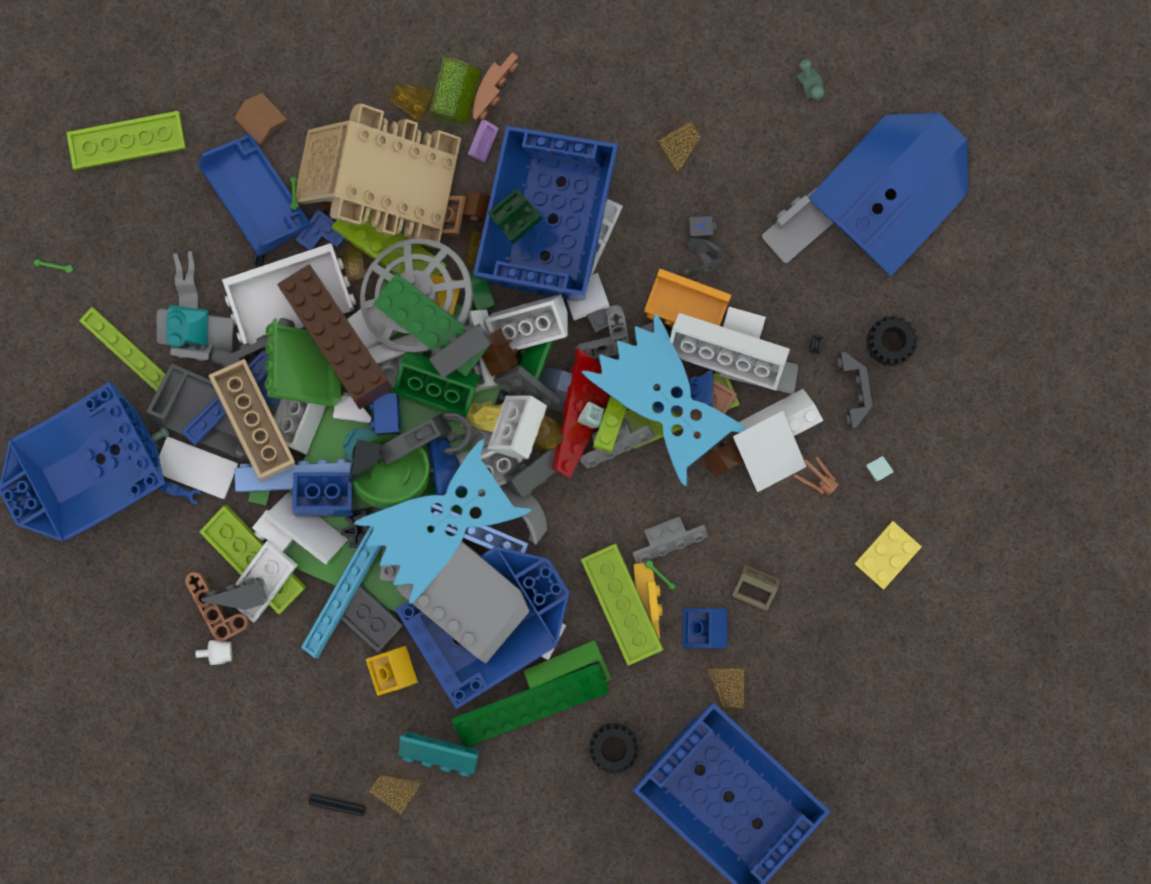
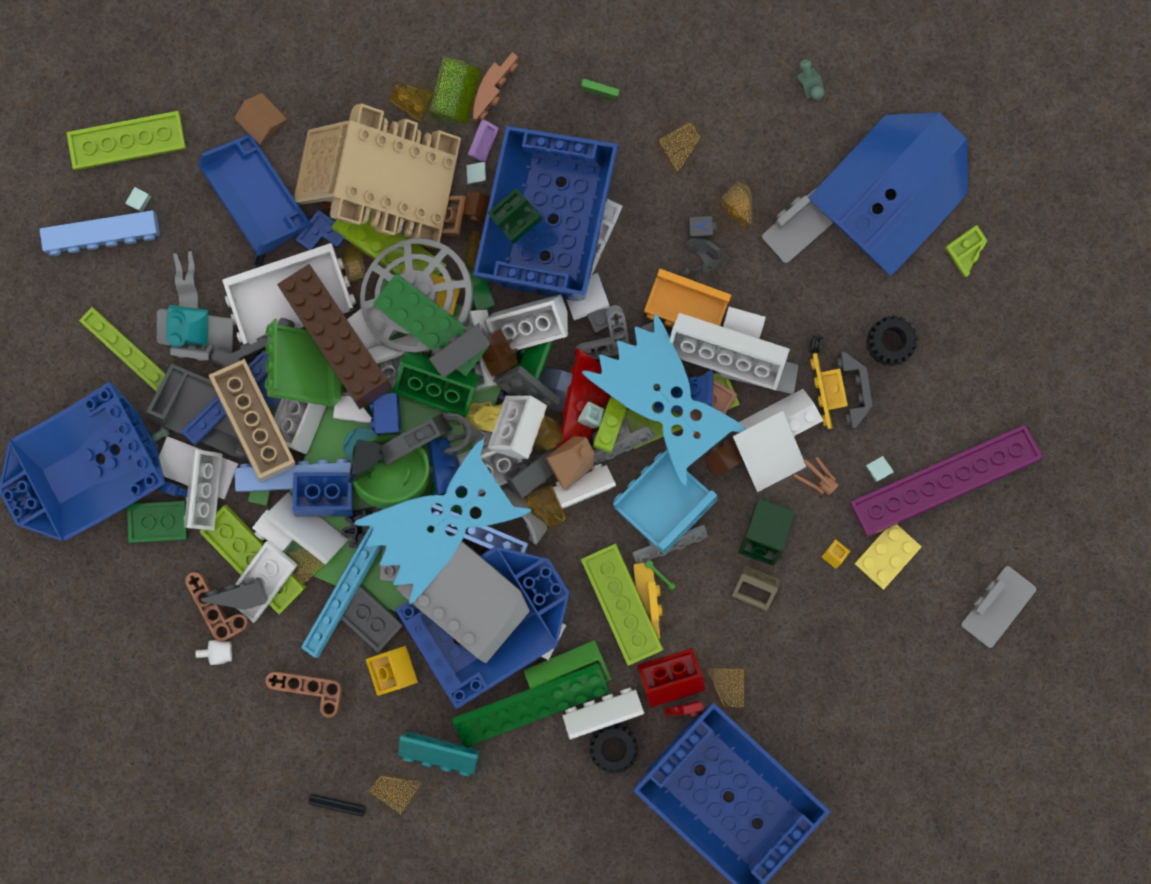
bright green hinge [34,259,73,273] -> none
bright green hinge [290,177,299,210] -> none
blue slope [682,608,727,648] -> none
none -> light blue brick [39,210,160,256]
none -> light aqua slope [125,187,151,212]
none -> green plate [127,501,188,543]
none -> white slope [184,450,223,531]
none -> nougat beam [266,671,343,718]
none -> clear yellow wing [286,548,325,585]
none -> light aqua slope [466,162,486,184]
none -> clear yellow slope [525,485,567,528]
none -> medium nougat slope [546,436,595,490]
none -> white slope [553,464,616,509]
none -> white slope [562,687,644,739]
none -> bright green tile [581,79,620,100]
none -> medium azure panel [613,450,718,555]
none -> red slope [637,648,706,708]
none -> red wing [664,700,704,717]
none -> clear yellow slope [719,181,752,231]
none -> dark green slope [738,498,795,566]
none -> yellow bracket [810,353,848,429]
none -> yellow slope [821,539,850,569]
none -> magenta plate [850,425,1043,537]
none -> lime wing [944,225,987,277]
none -> light grey bracket [961,566,1036,648]

